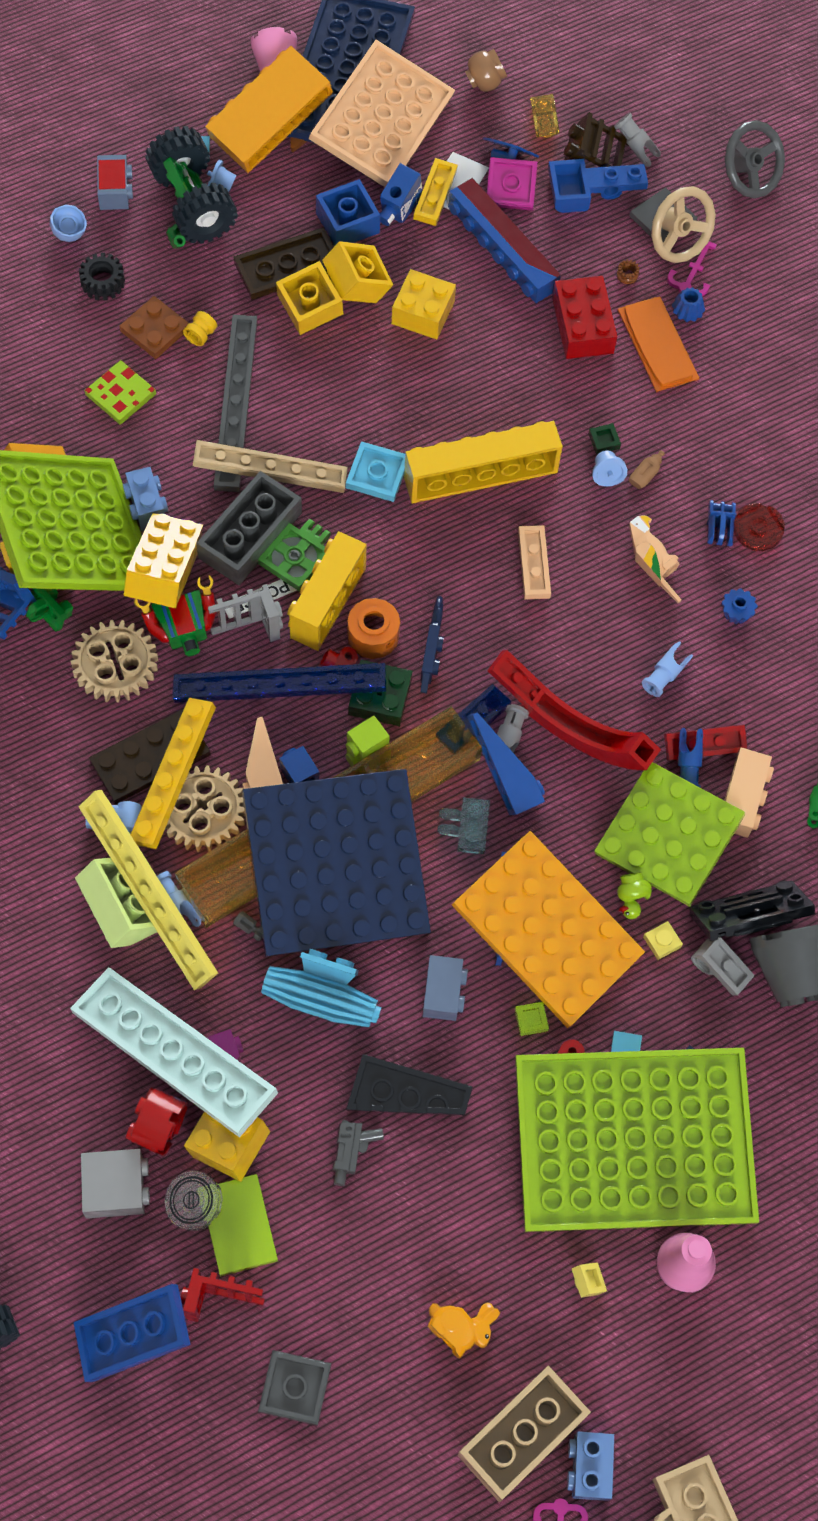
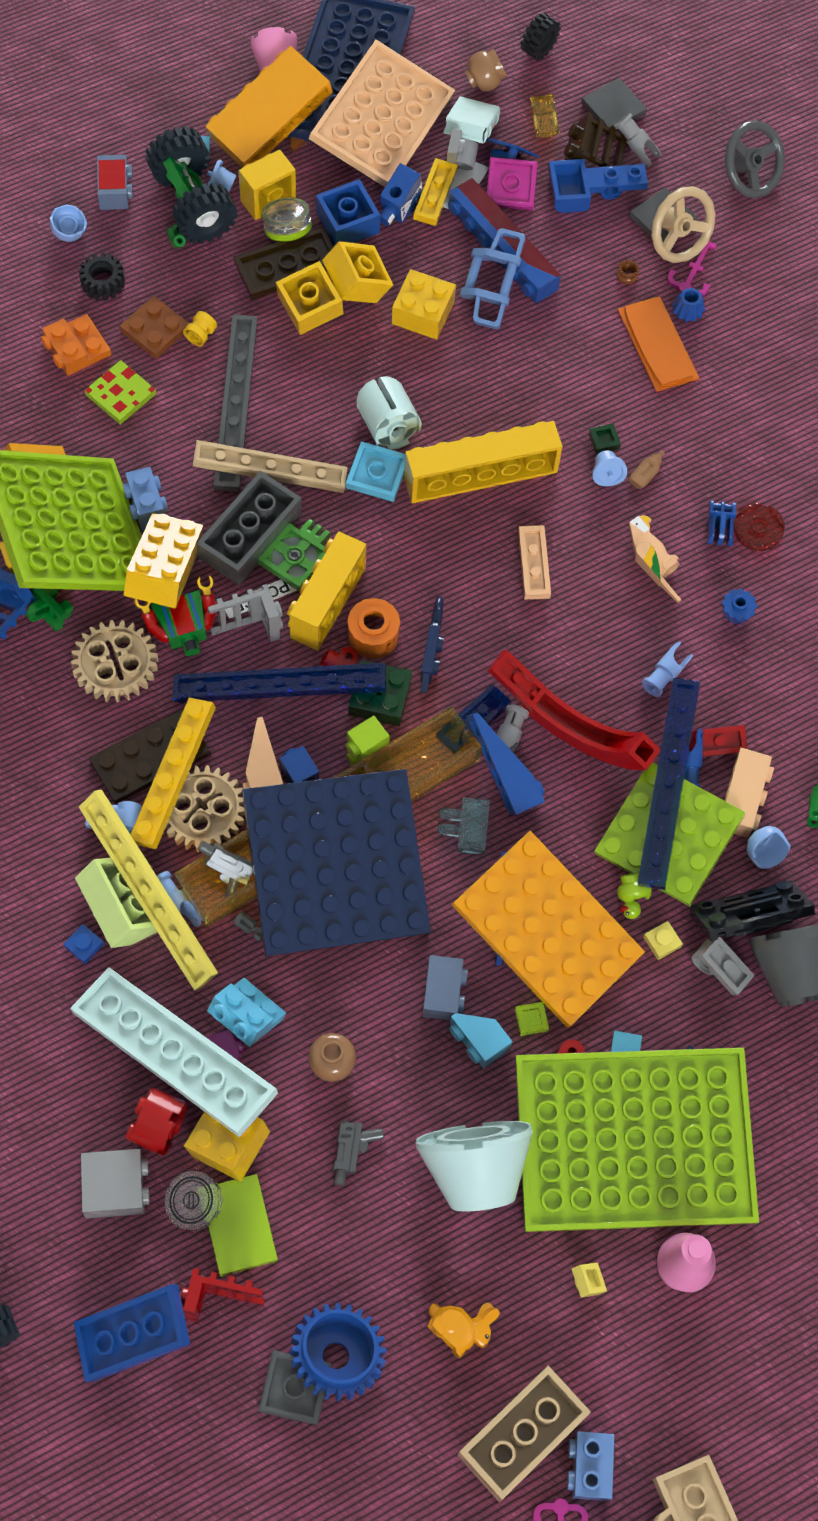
medium azure plate [261,949,382,1027] -> none
black wing [346,1054,473,1116] -> none
red brick [552,276,618,359] -> none
none -> orange plate [41,314,111,376]
none -> blue plate [63,924,104,965]
none -> piece [198,841,253,900]
none -> medium azure plate [207,978,286,1047]
none -> yellow brick [239,150,296,221]
none -> clear piece [261,197,312,241]
none -> blue gear [289,1303,387,1402]
none -> medium nougat piece [308,1033,357,1082]
none -> light aqua cylinder [357,376,422,450]
none -> light aqua cone [415,1121,533,1211]
none -> light aqua piece [444,96,500,143]
none -> light grey plate [447,129,479,170]
none -> medium azure slope [449,1013,513,1069]
none -> medium blue bar [460,228,525,329]
none -> black tyre [520,13,561,60]
none -> dark grey tile [581,78,647,130]
none -> clear blue plate [638,678,700,890]
none -> light blue hair [746,826,790,869]

